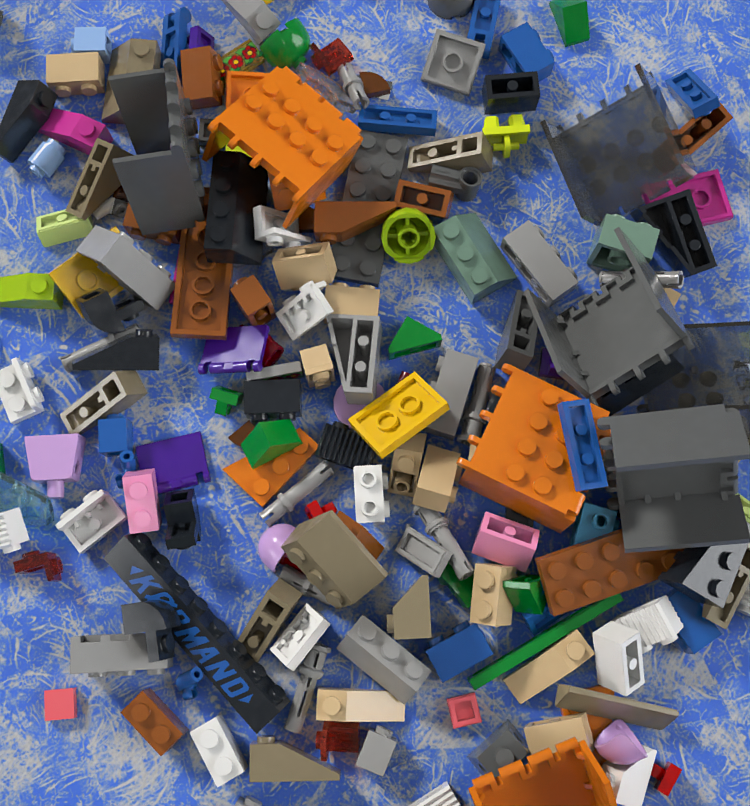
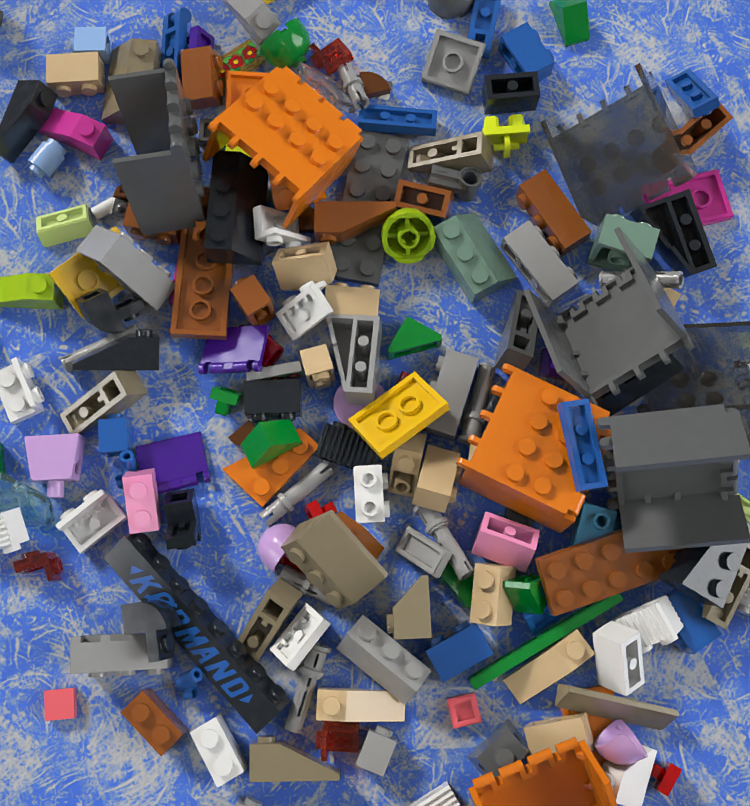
dark tan slope [65,138,134,220] -> none
none -> dark orange brick [516,169,592,257]

